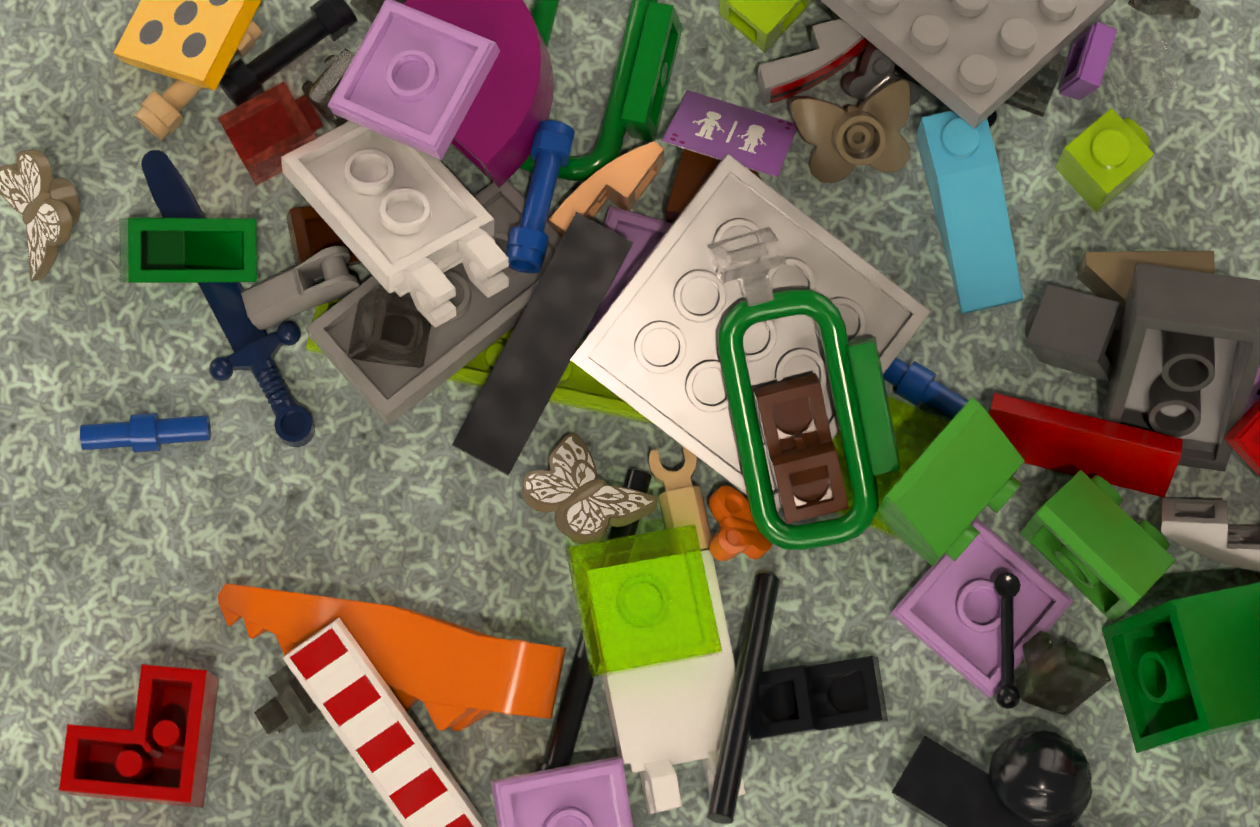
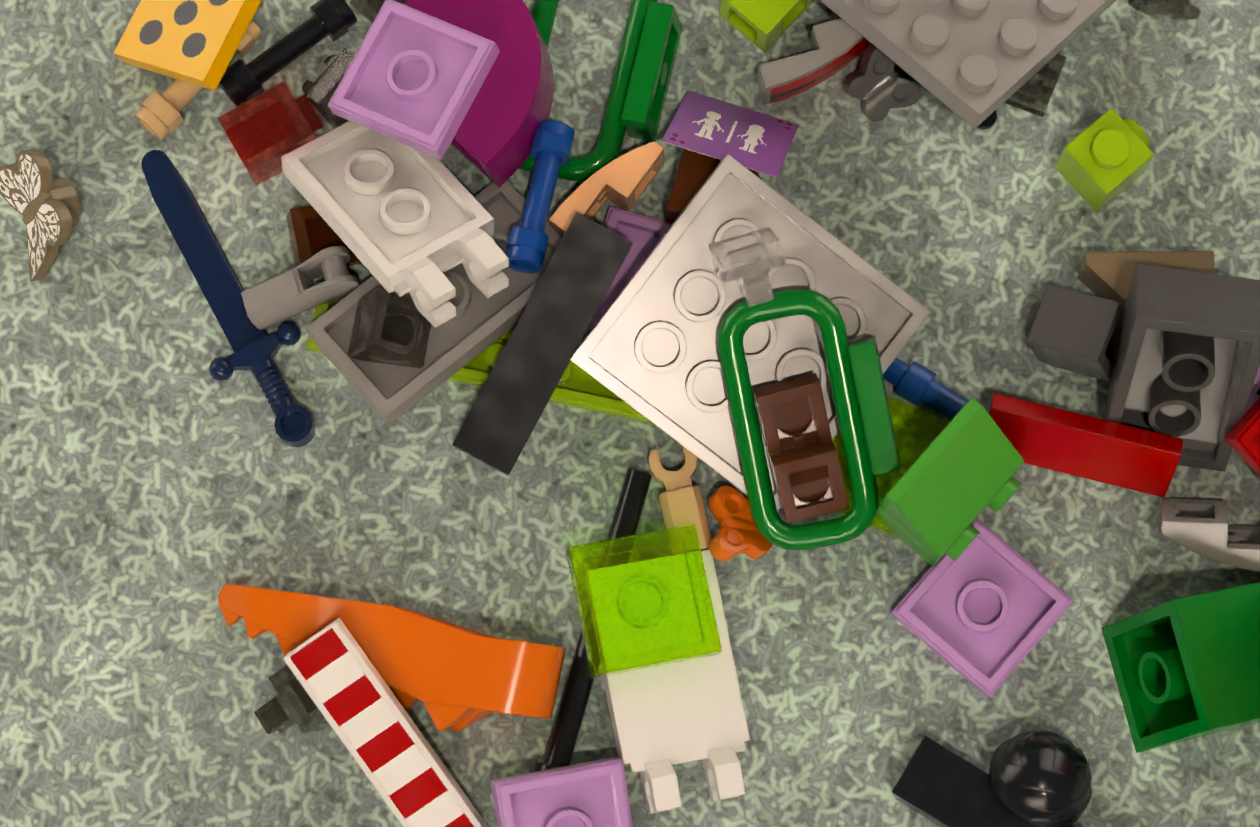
red brick [59,664,219,808] -> none
blue bar [80,413,211,453] -> none
green slope [119,218,257,283] -> none
dark tan animal [522,433,658,545] -> none
black bar [707,573,780,824] -> none
black slope [750,656,888,740] -> none
dark tan animal [789,78,910,183] -> none
medium azure slope [915,110,1023,315] -> none
black hinge [993,572,1021,709] -> none
clear smoke tile [1014,630,1111,716] -> none
bright green slope [1020,470,1176,623] -> none
medium lavender tile [1058,22,1117,100] -> none

